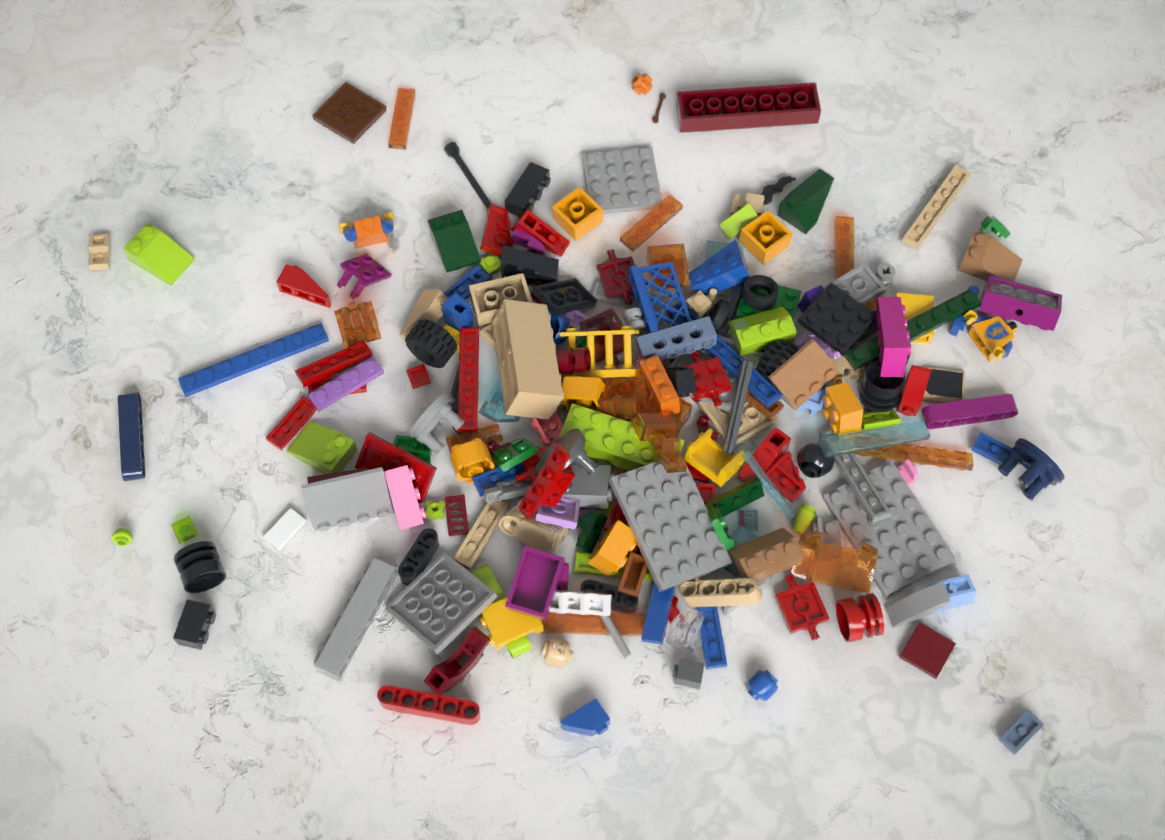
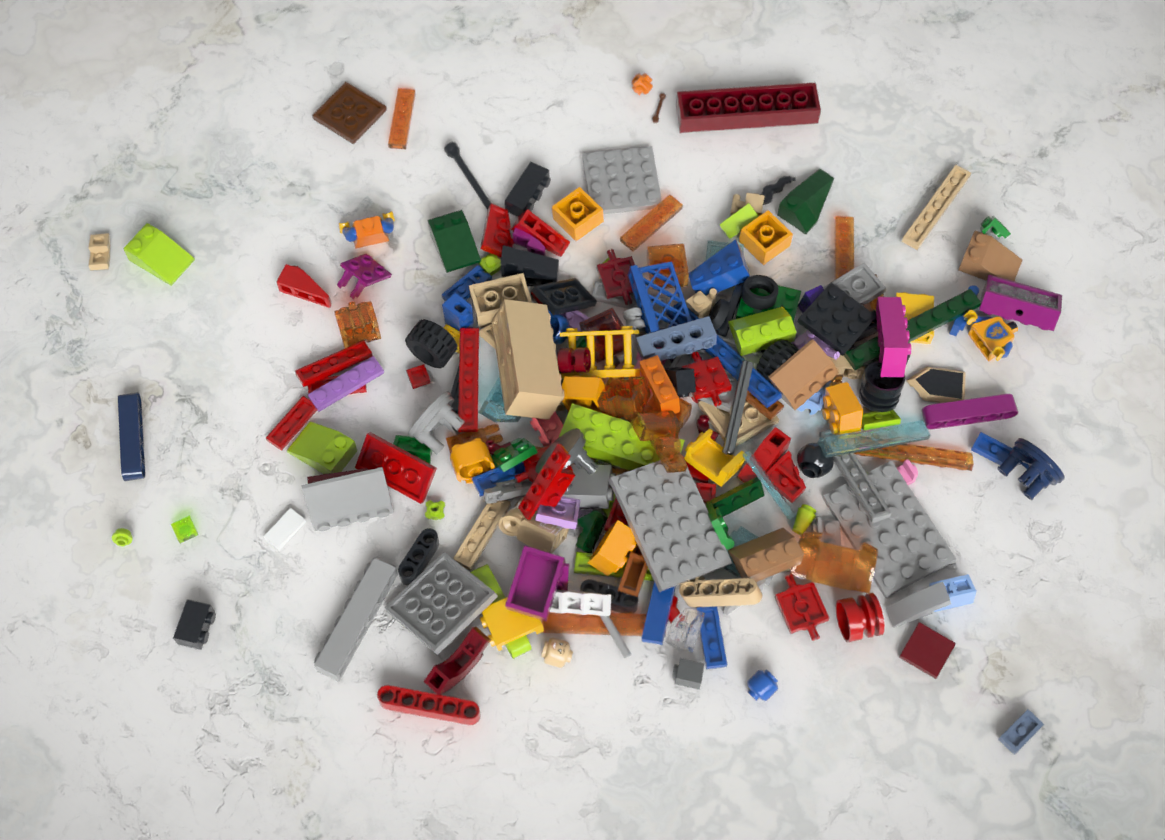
black wheel [173,541,226,593] -> none
blue plate [178,323,329,397] -> none
bright pink brick [384,465,426,530] -> none
tan slope [399,289,448,340] -> none
dark red slope [445,495,469,537] -> none
blue slope [560,698,610,736] -> none
tile [737,509,758,531] -> none
light grey wheel [875,263,895,286] -> none
red slope [897,365,931,416] -> none

